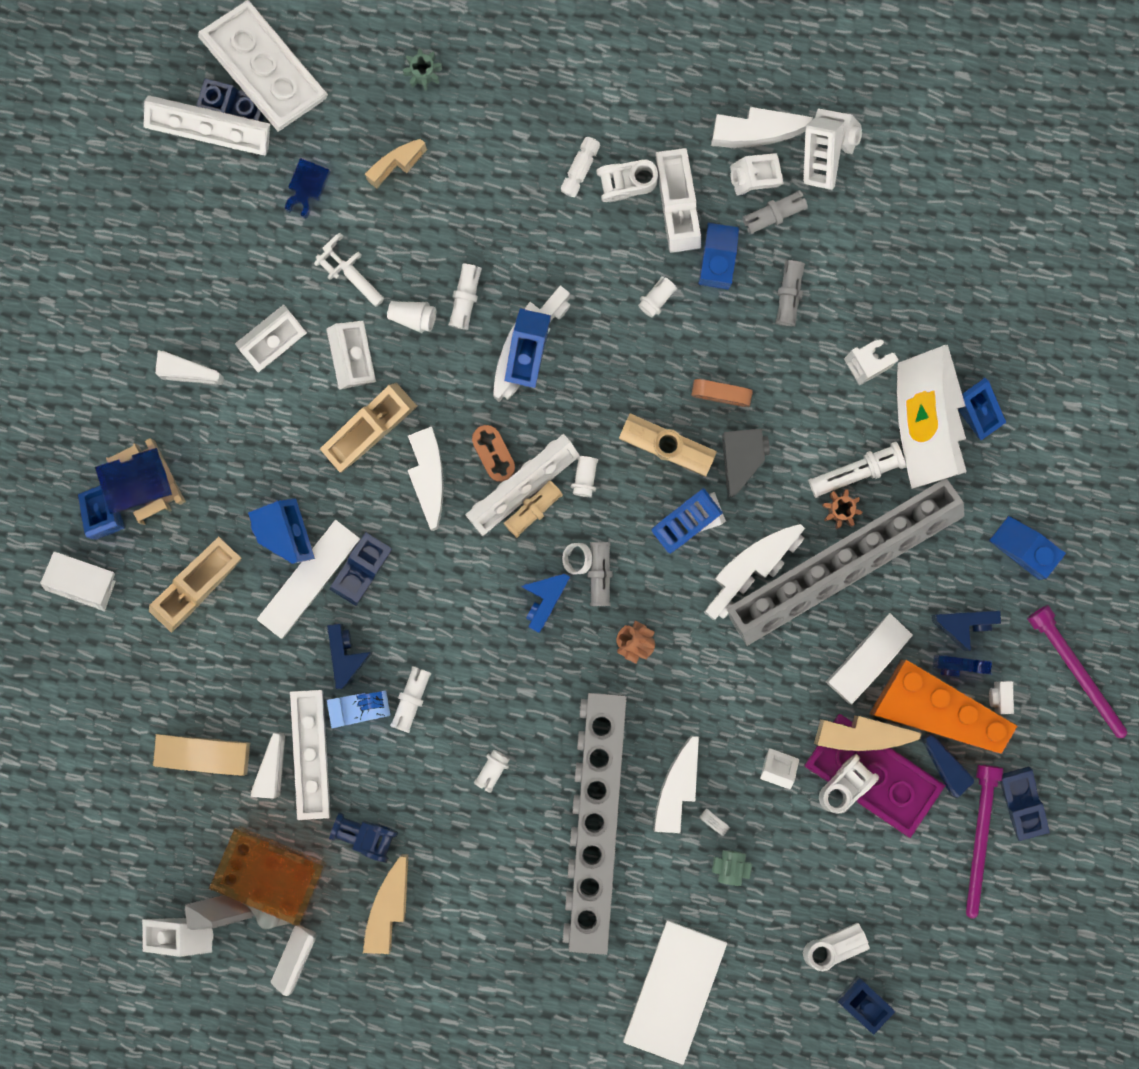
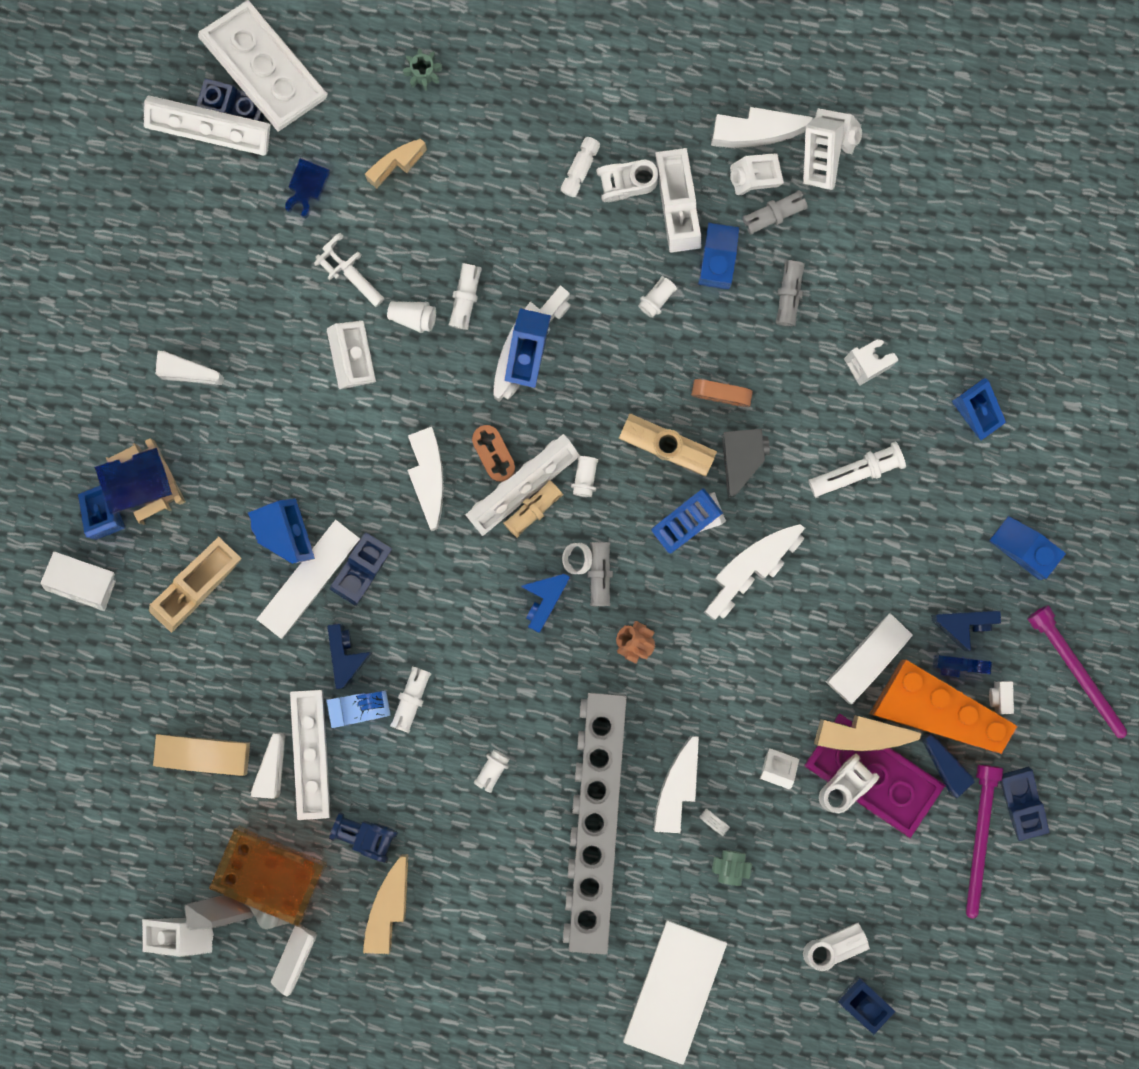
white slope [235,305,307,373] -> none
tan slope [320,383,417,473] -> none
light grey brick [727,478,964,646] -> none
nougat gear [822,489,863,529] -> none
white slope [897,345,967,489] -> none

